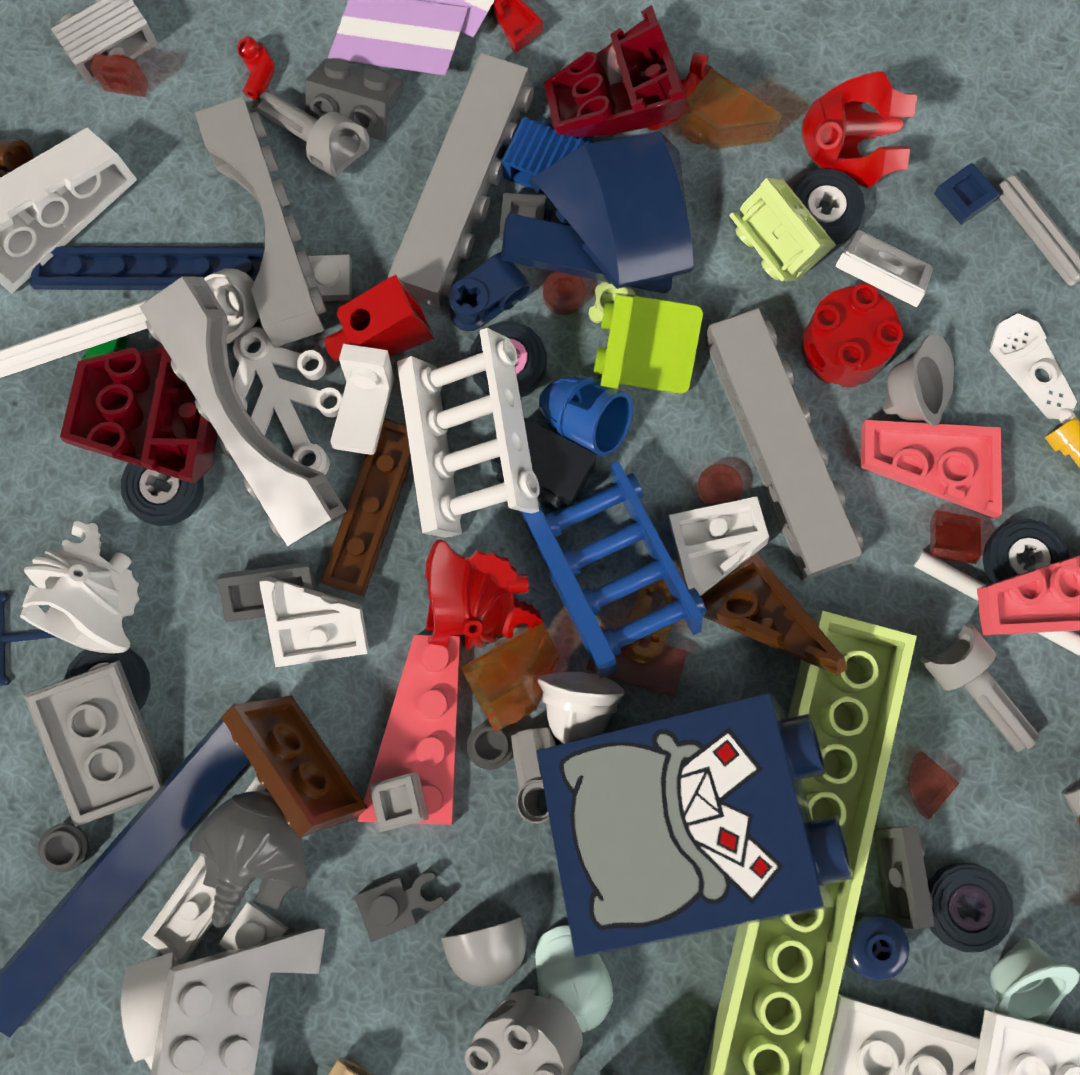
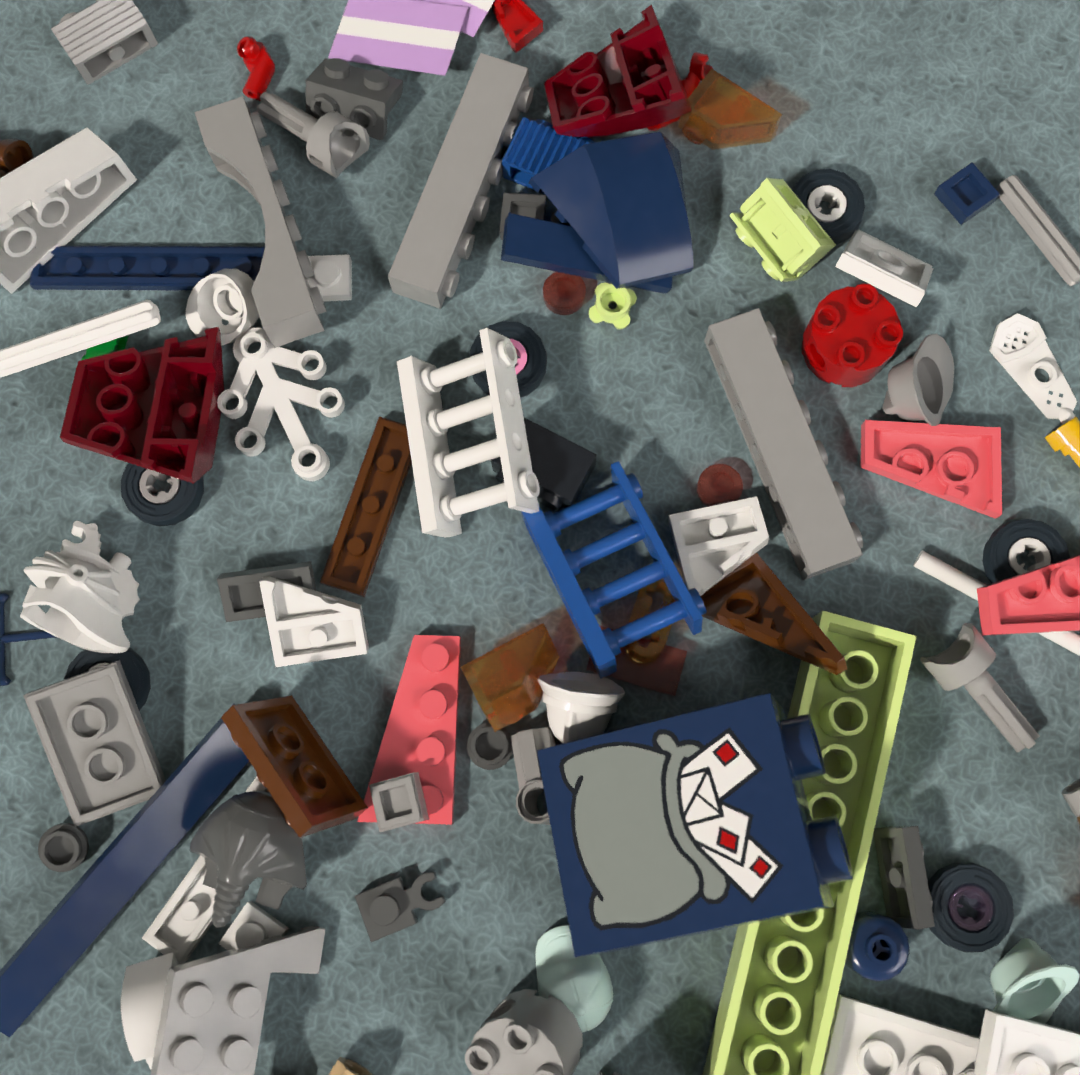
clear red plate [91,54,149,97] -> none
light grey arch [139,276,347,546] -> none
red torso [323,274,435,362] -> none
white bracket [330,344,394,455] -> none
red helmet [425,539,543,650] -> none
light grey helmet [441,916,527,987] -> none
dark blue piece [449,252,532,331] -> none
blue helmet [539,376,634,456] -> none
lime bracket [594,292,703,394] -> none
red piece [801,71,917,188] -> none
clear red tile [908,751,959,819] -> none
clear red tile [930,510,981,564] -> none

